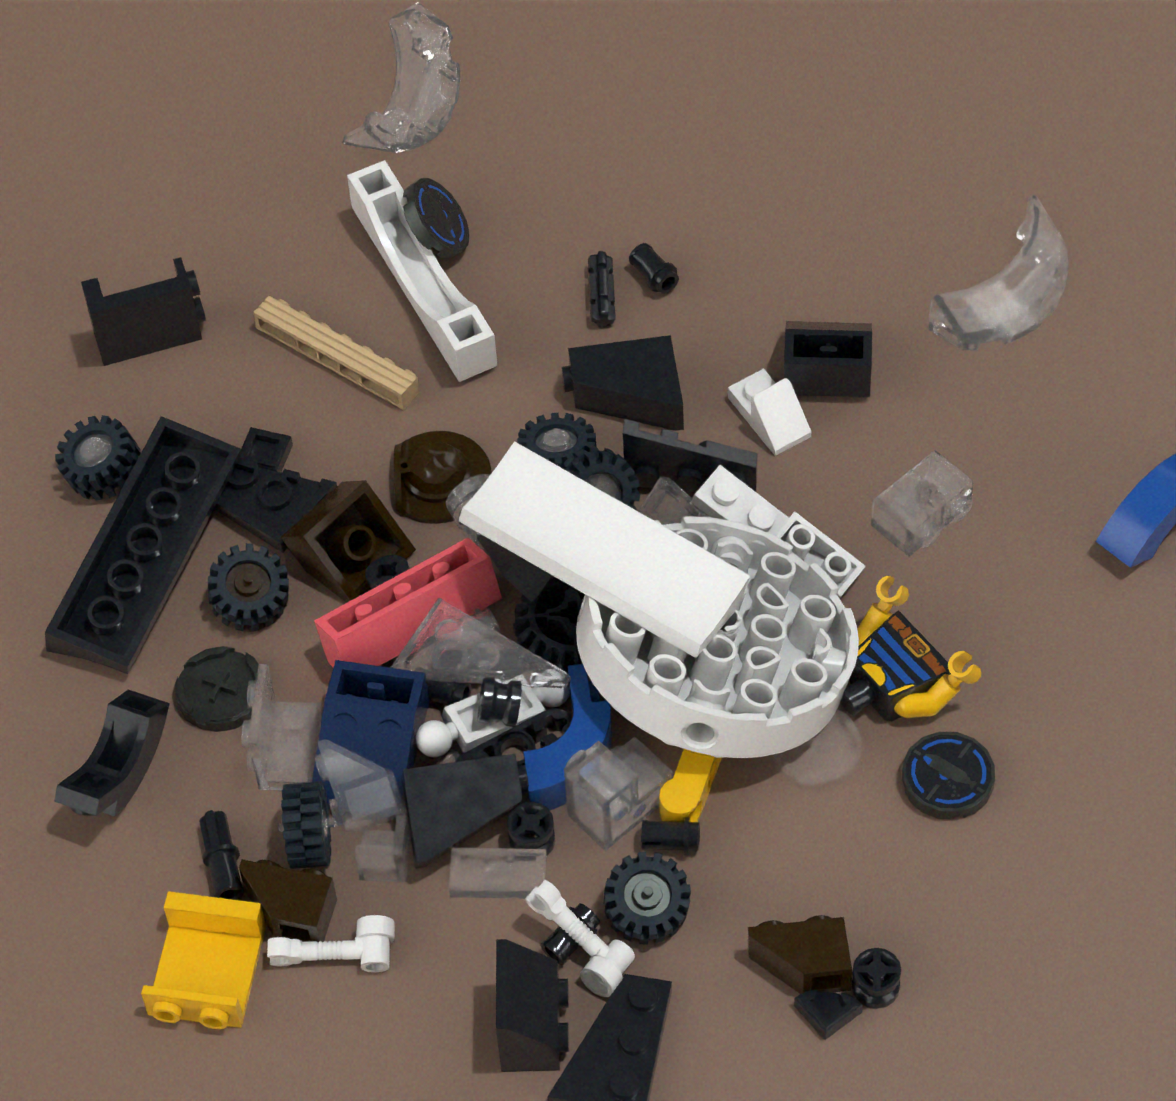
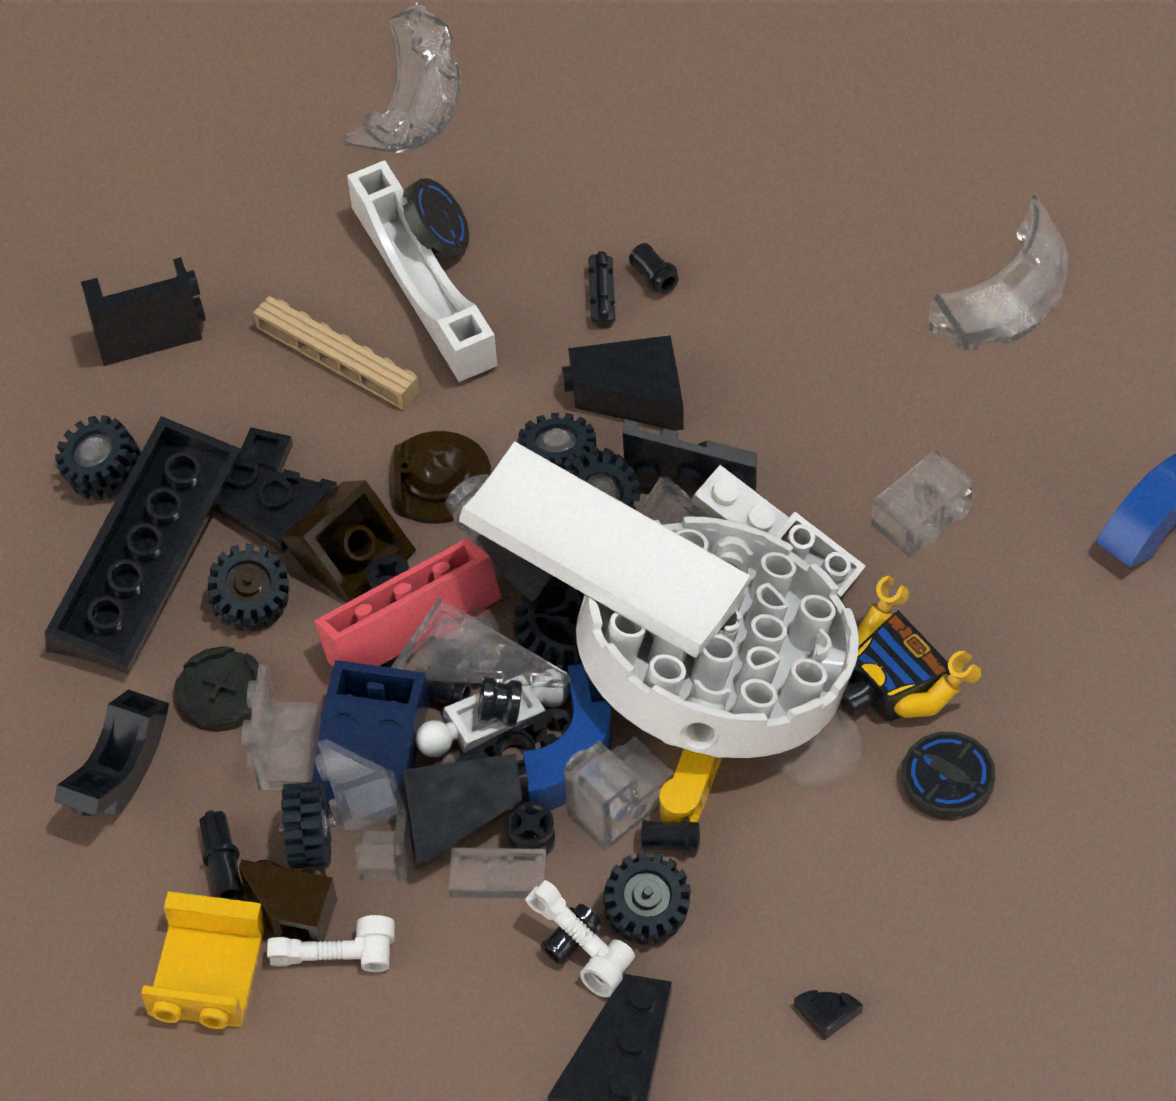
black slope [496,939,569,1072] -> none
white slope [728,368,811,456] -> none
dark brown slope [748,915,852,994] -> none
black slope [784,321,872,397] -> none
black wheel [852,948,901,1009] -> none

